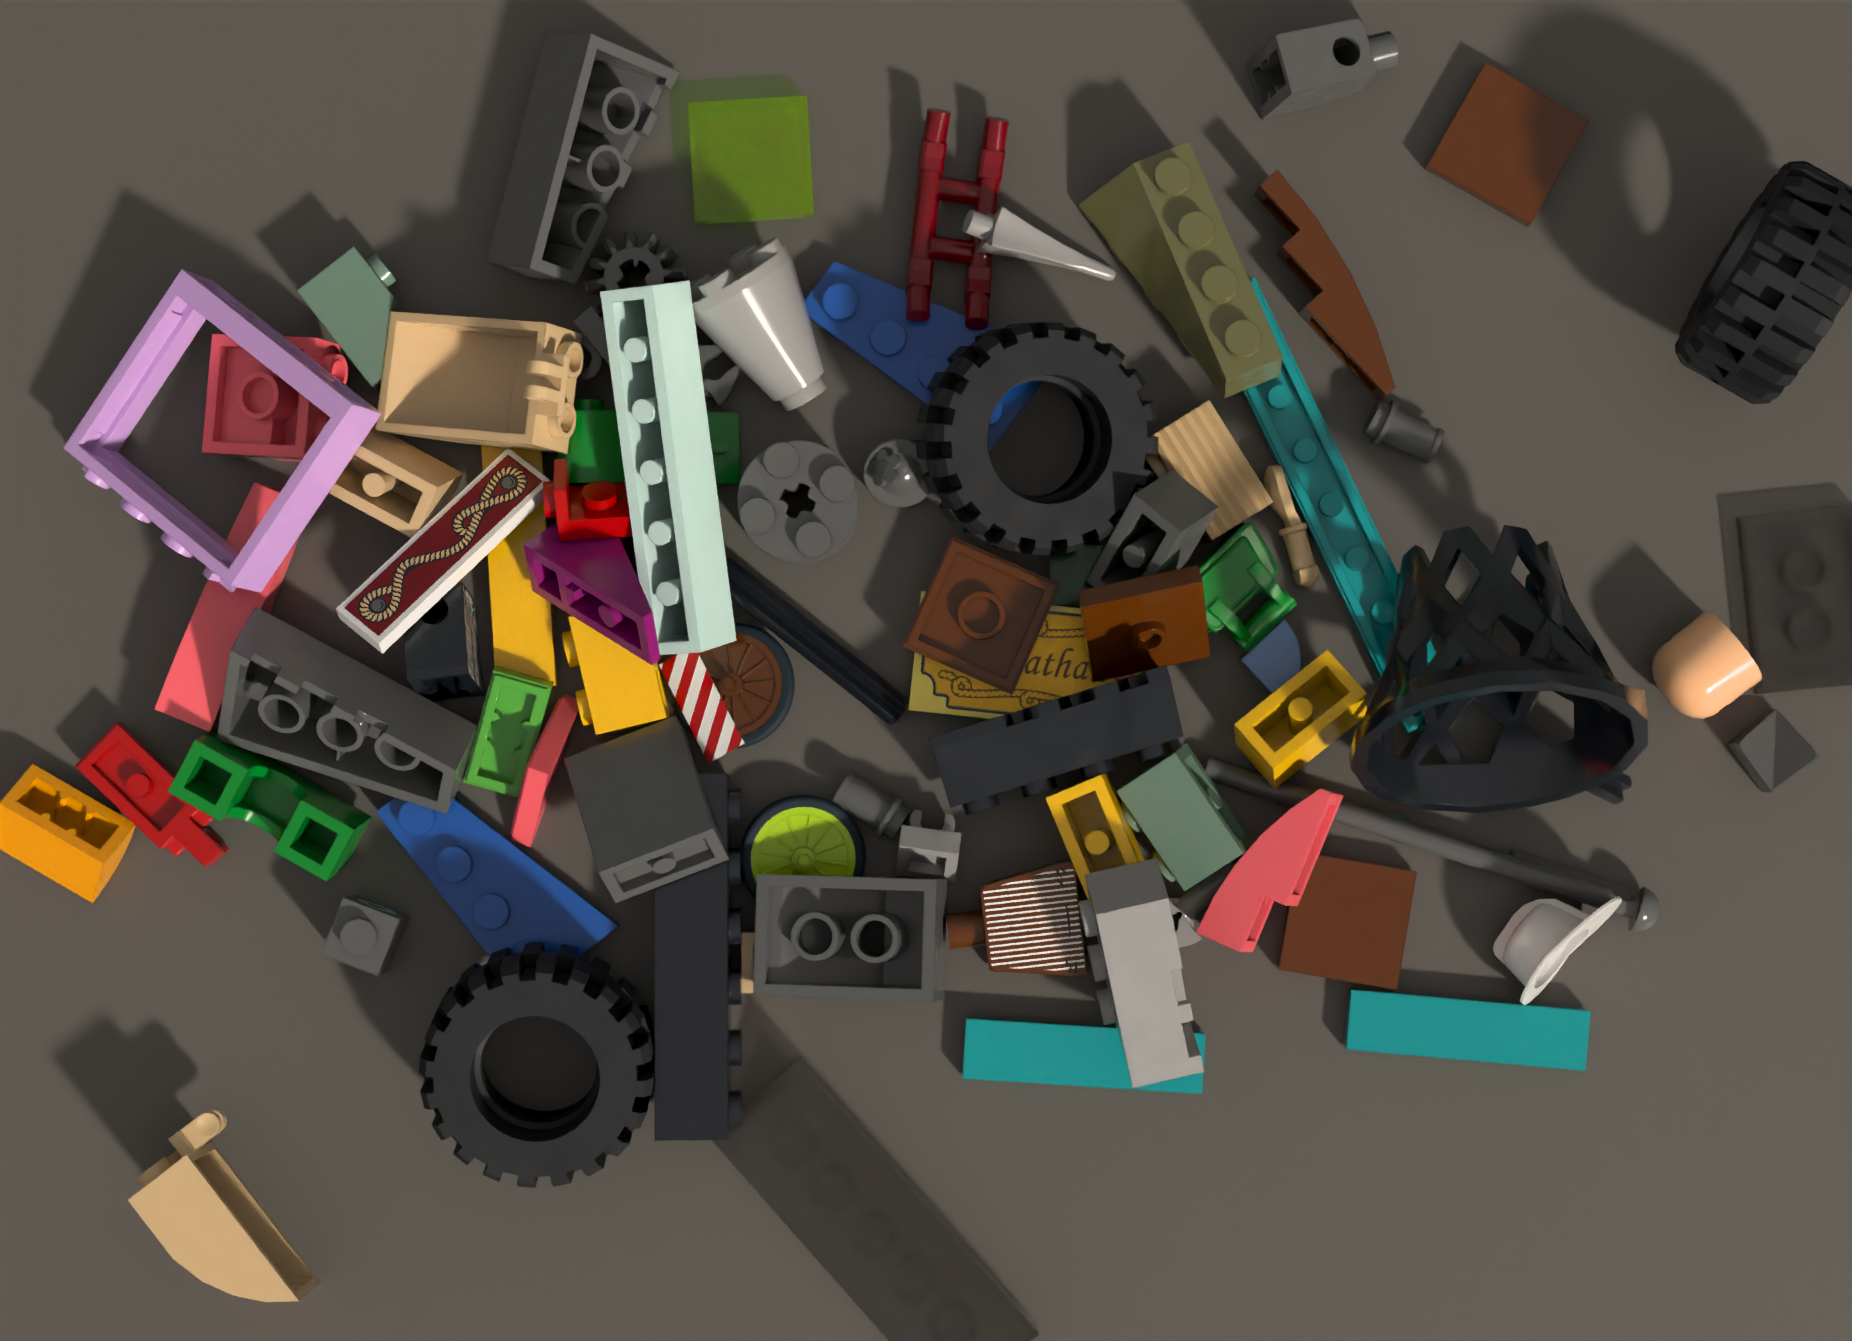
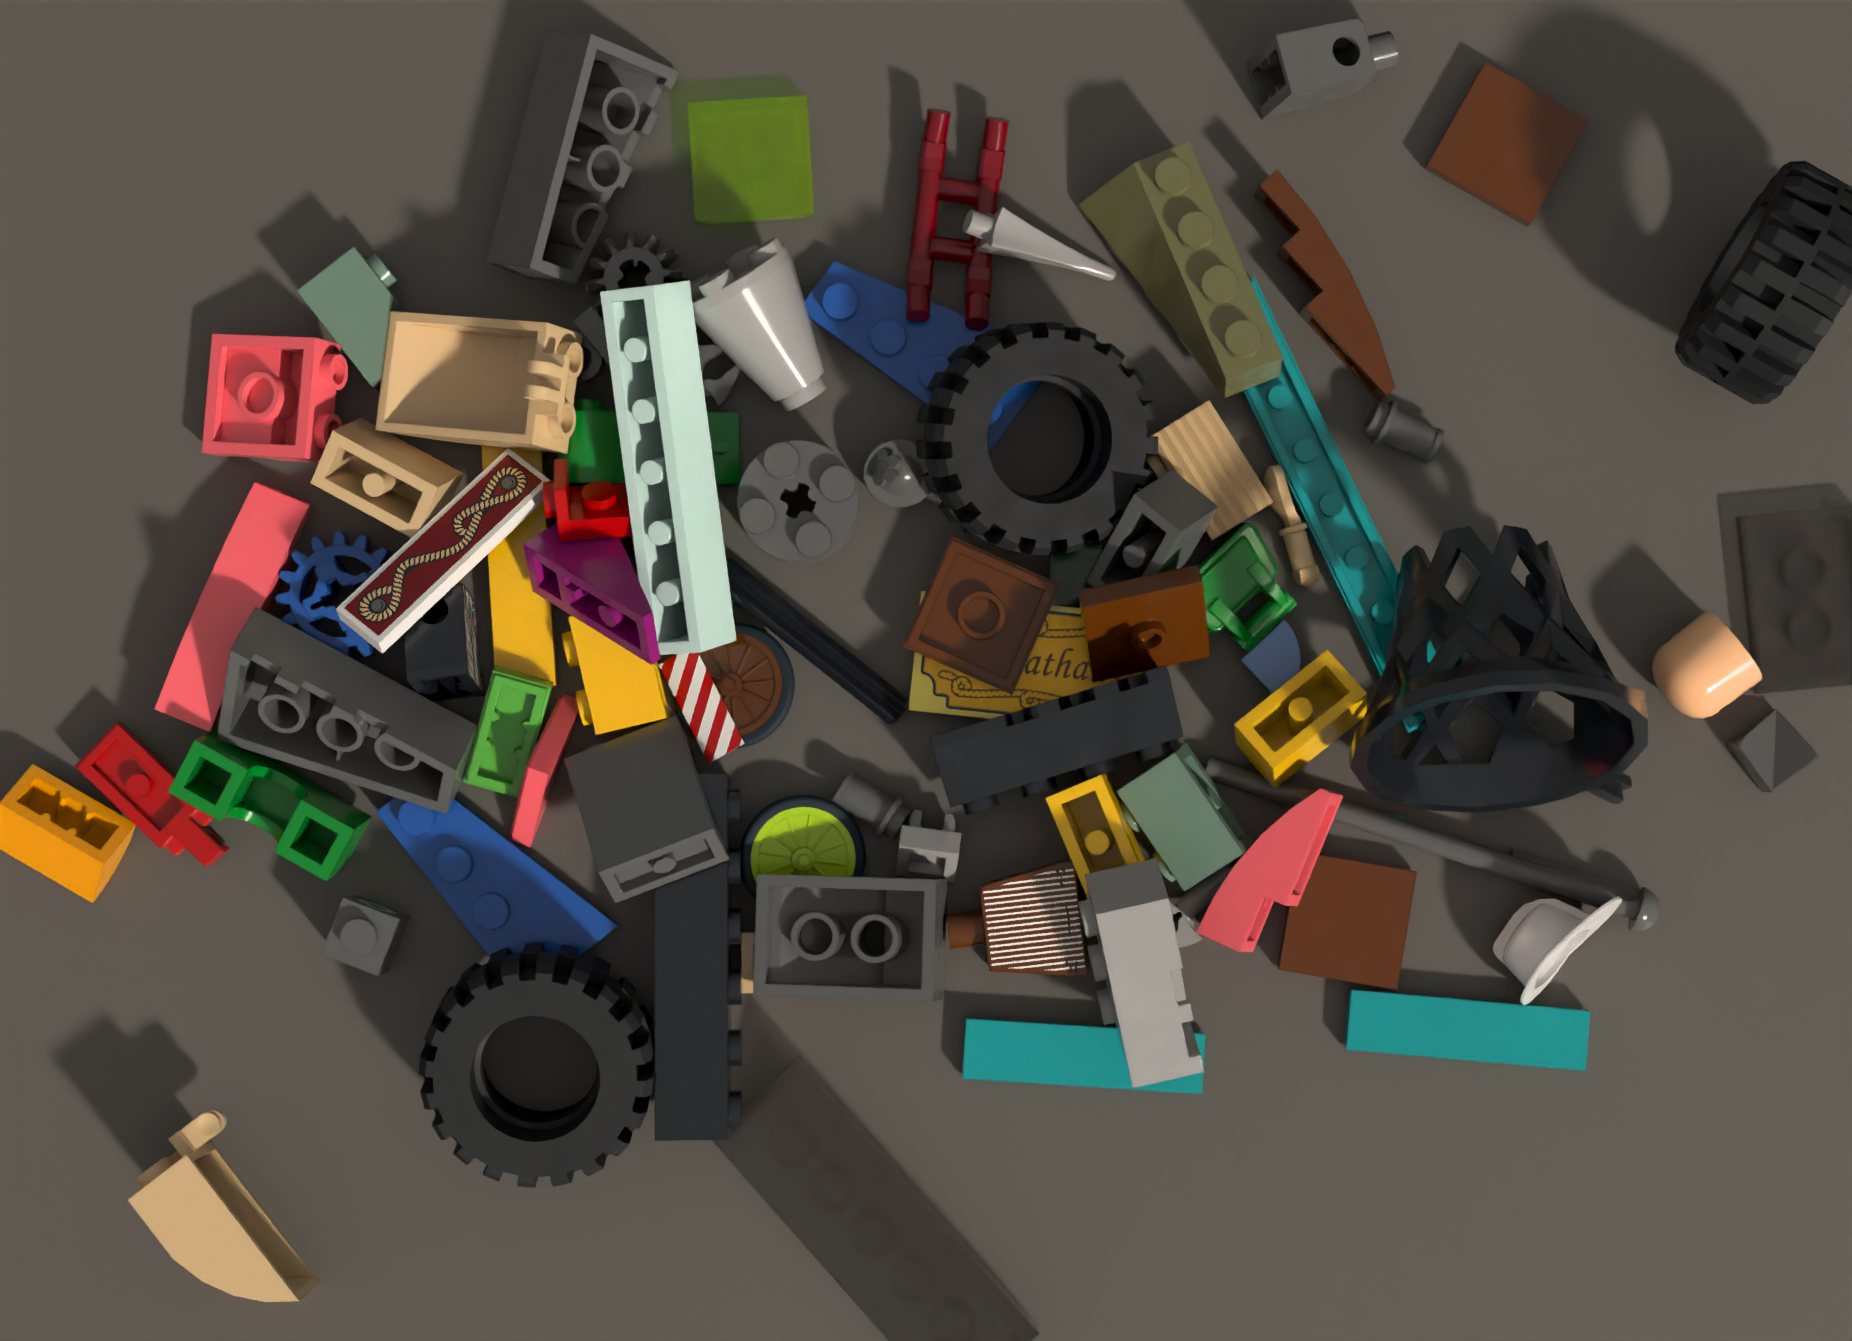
lavender window [64,269,382,592] -> none
none -> blue gear [275,531,392,658]

